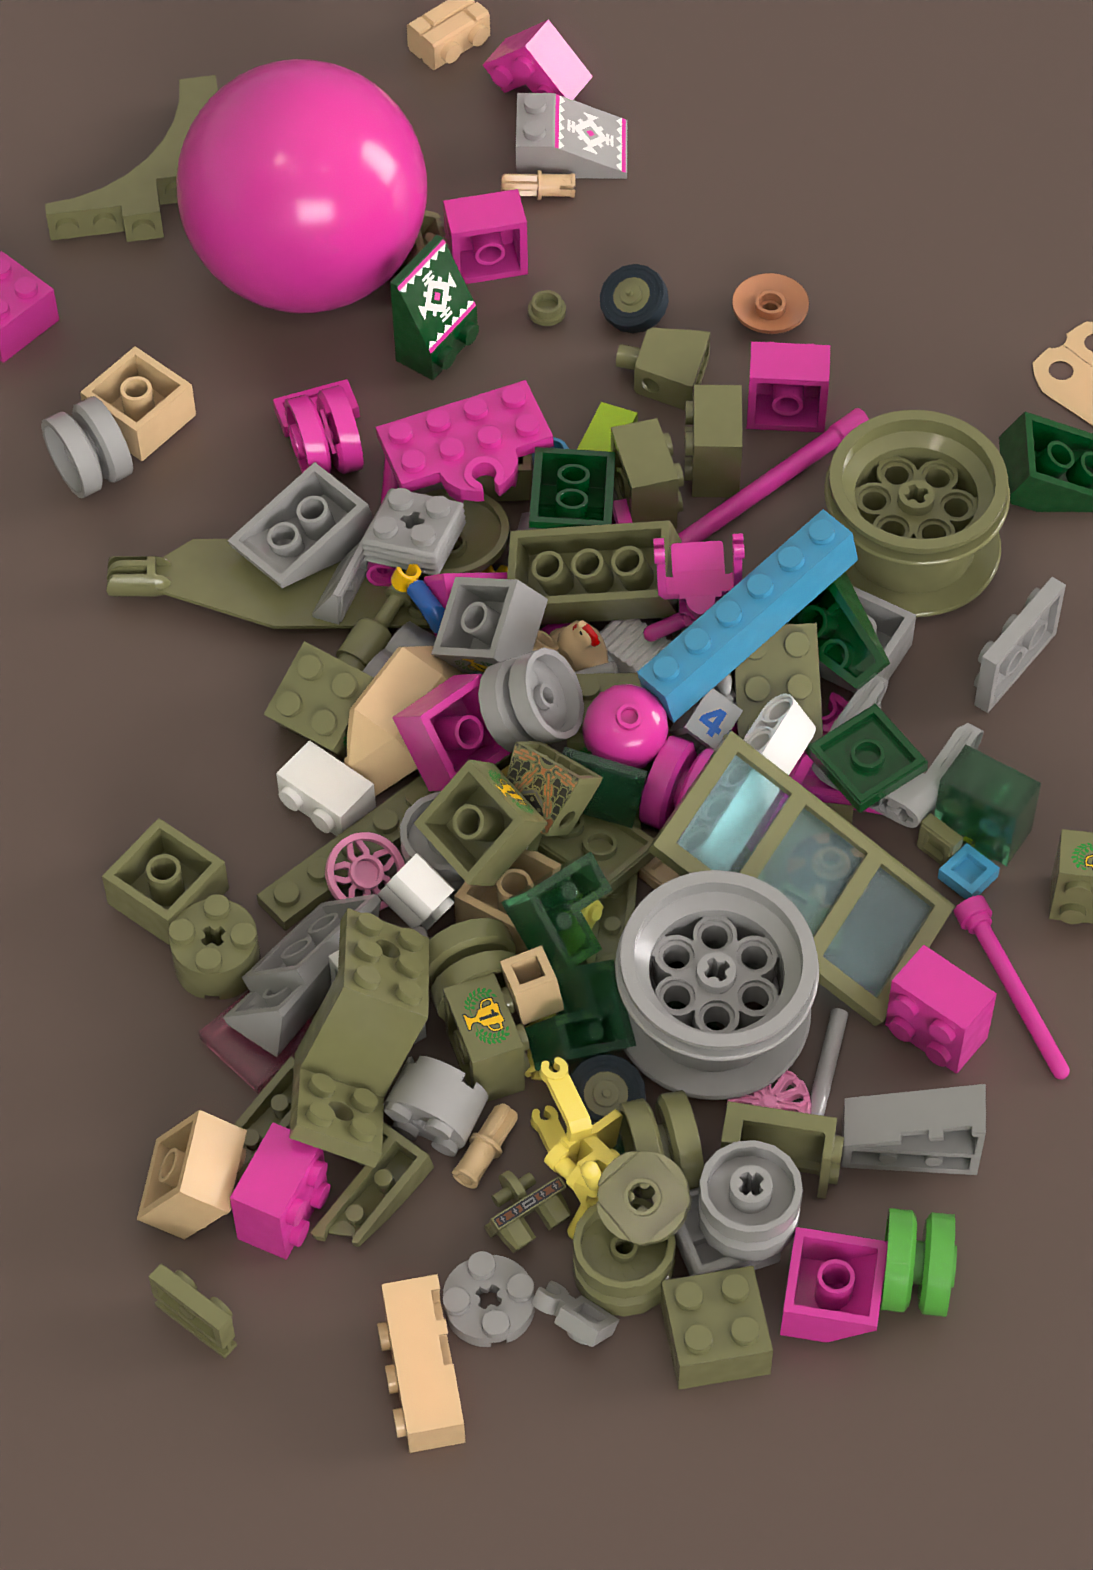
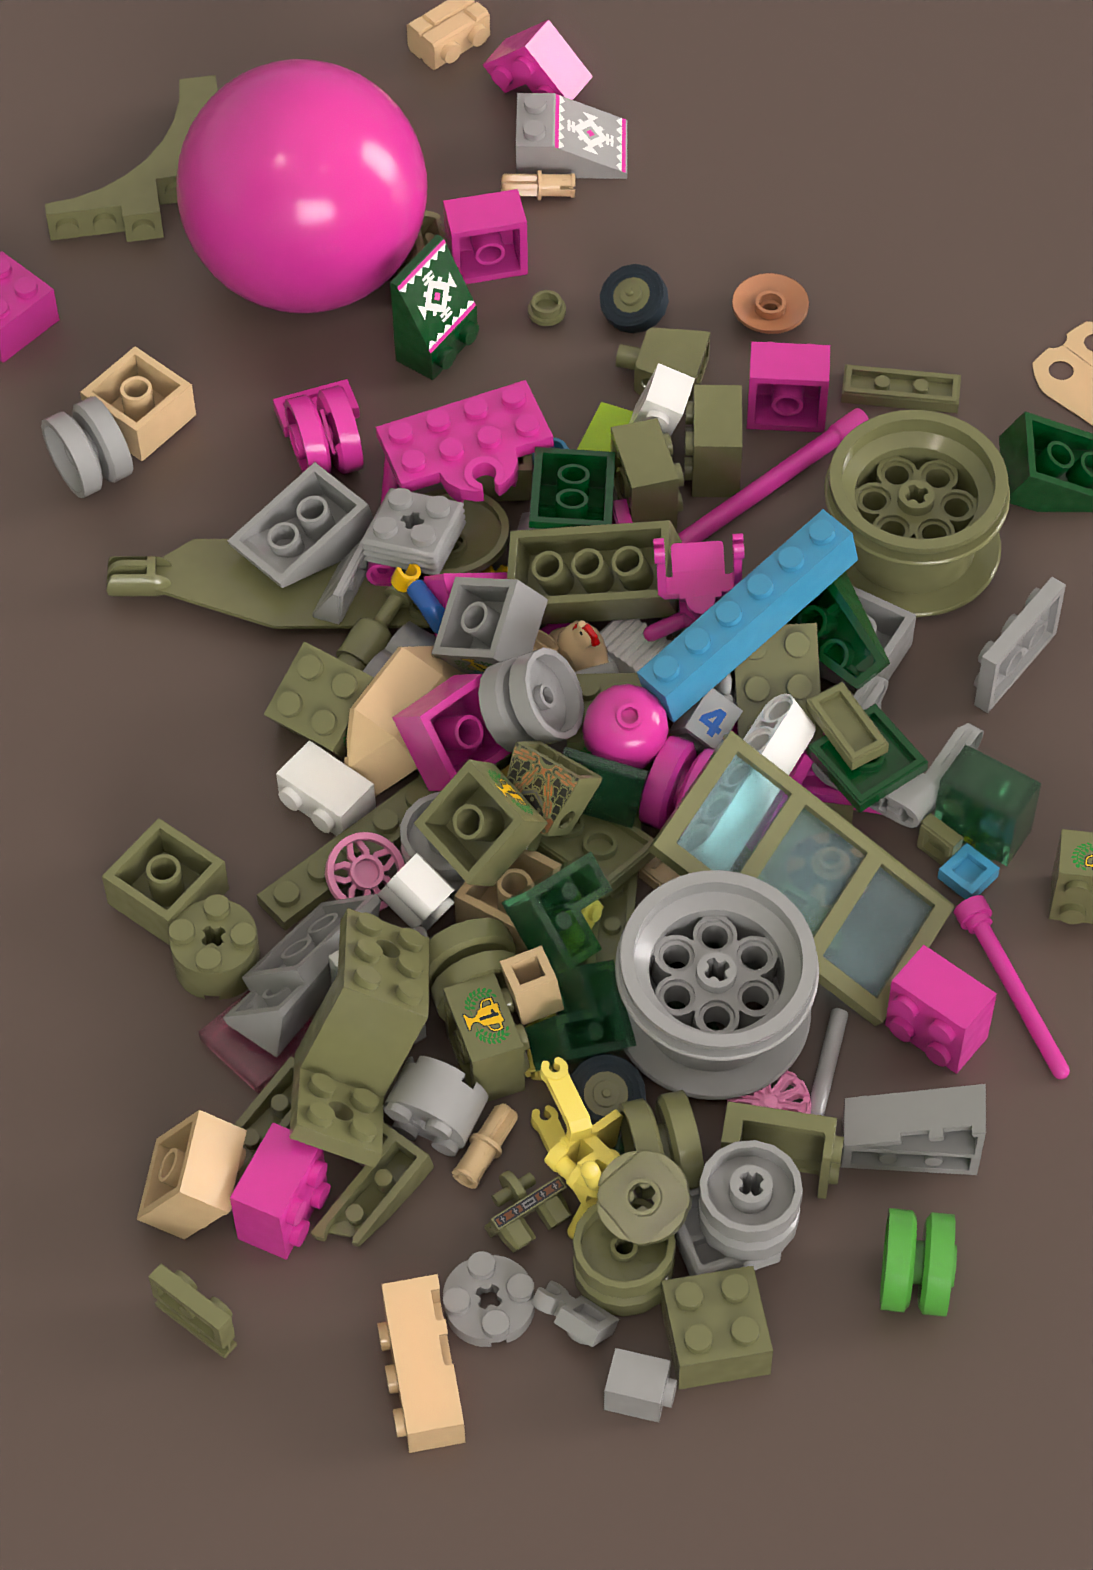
dark pink slope [780,1227,888,1343] -> none
none -> light grey brick [604,1348,677,1423]
none -> white piece [629,363,695,437]
none -> olive tile [806,682,889,770]
none -> olive tile [841,364,961,413]

